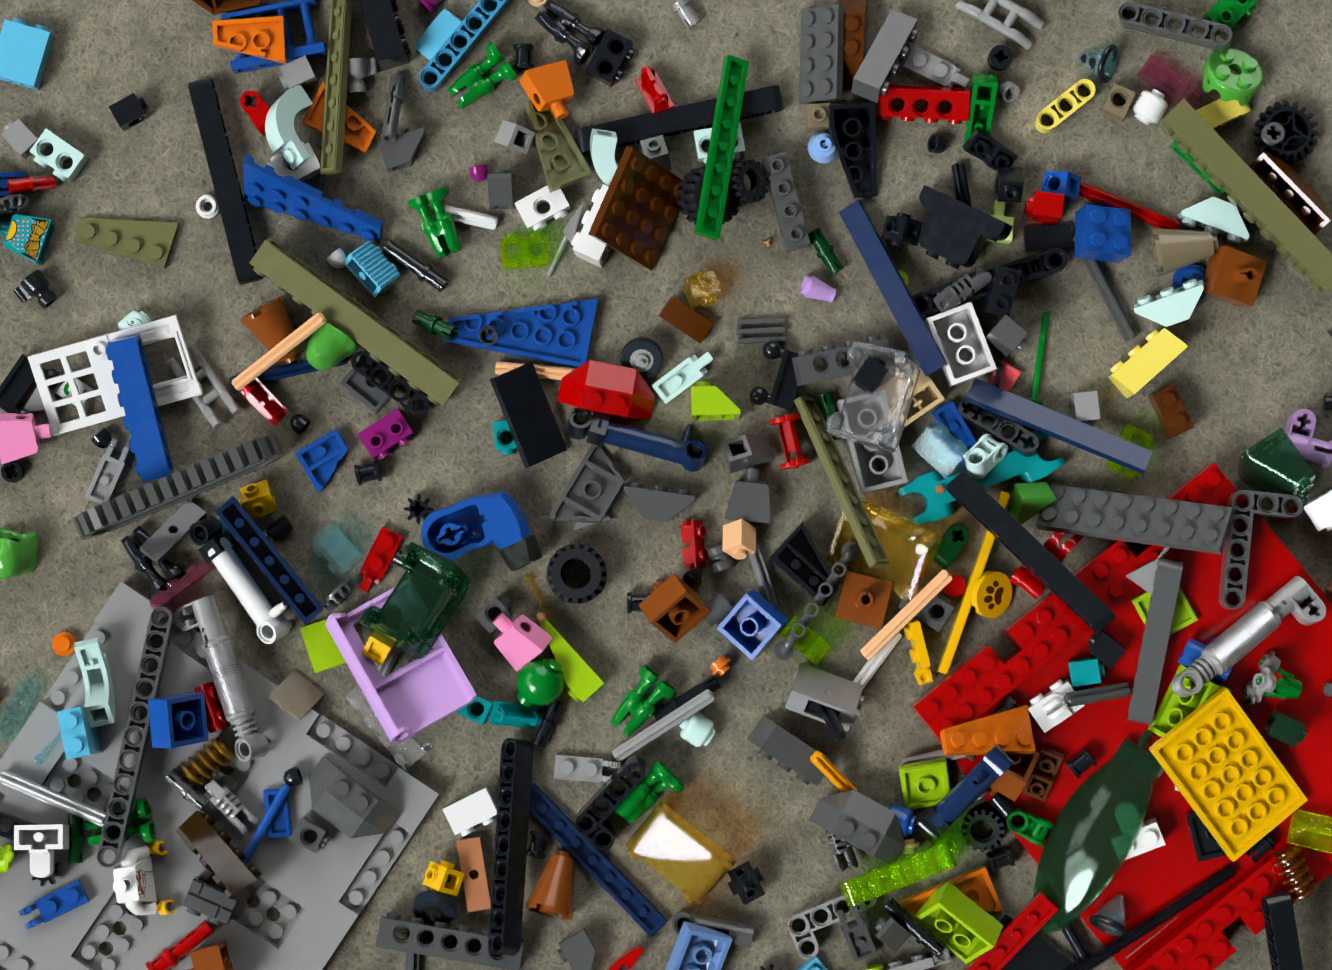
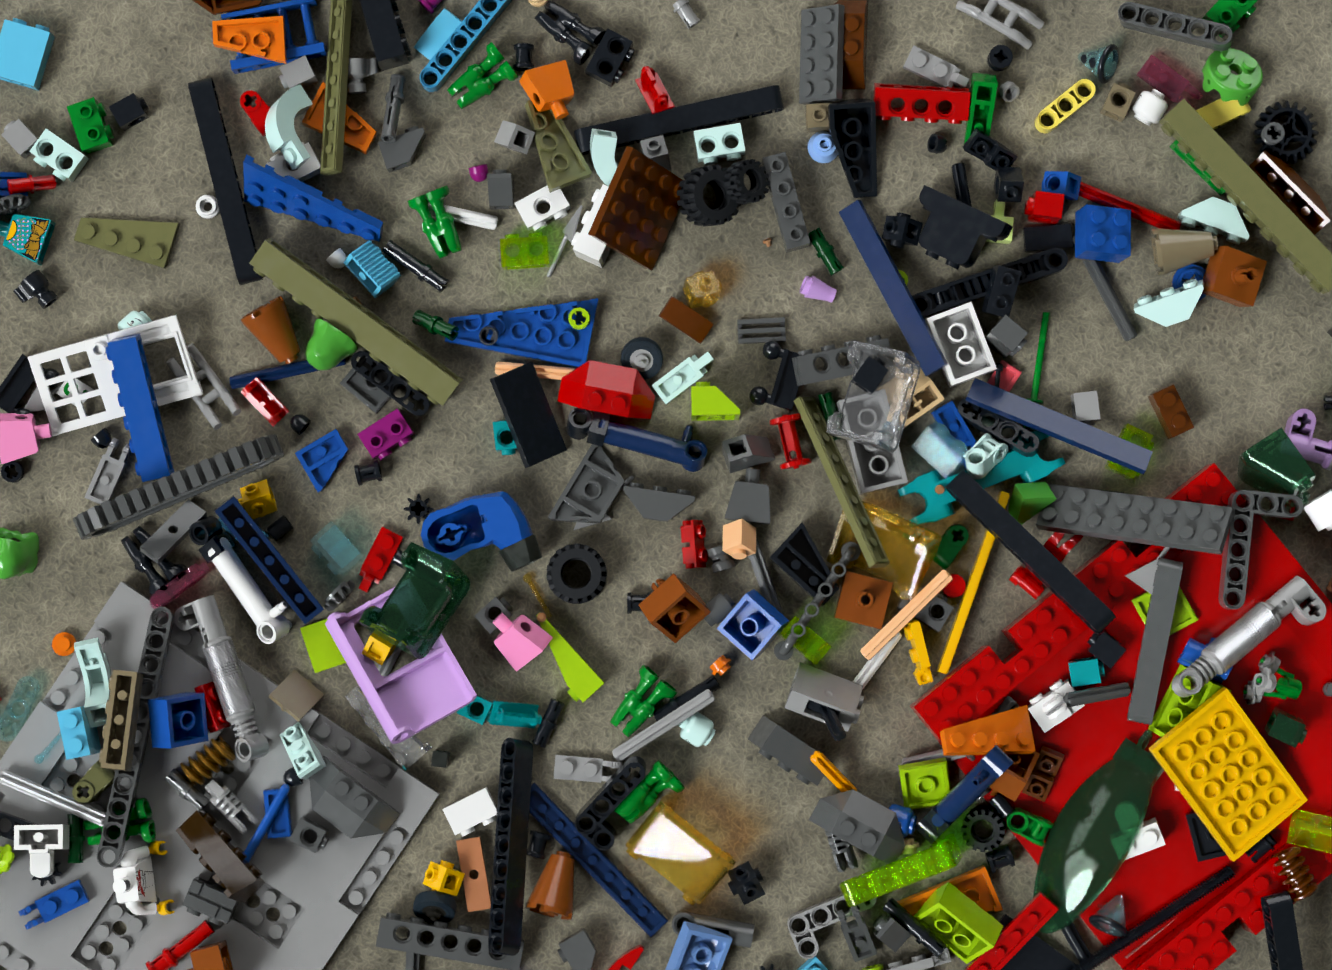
light nougat axle [232,312,327,391] -> none
green brick [517,658,565,708] -> none
black hinge [682,570,702,589] -> none
green plate [694,55,749,241] -> none
brick [851,9,919,103] -> none
dark grey hinge [933,266,993,313] -> none
yellow tile [971,570,1012,619] -> none
black bush [1065,747,1098,779] -> none
light yellow slope [1108,328,1188,398] -> none
none -> green brick [67,97,114,155]
none -> olive piece [72,760,115,803]
none -> dark tan brick [99,670,143,771]
none -> light aqua slope [280,722,326,780]
none -> pearl dark grey piece [431,750,450,768]
none -> lime bush [568,307,590,330]

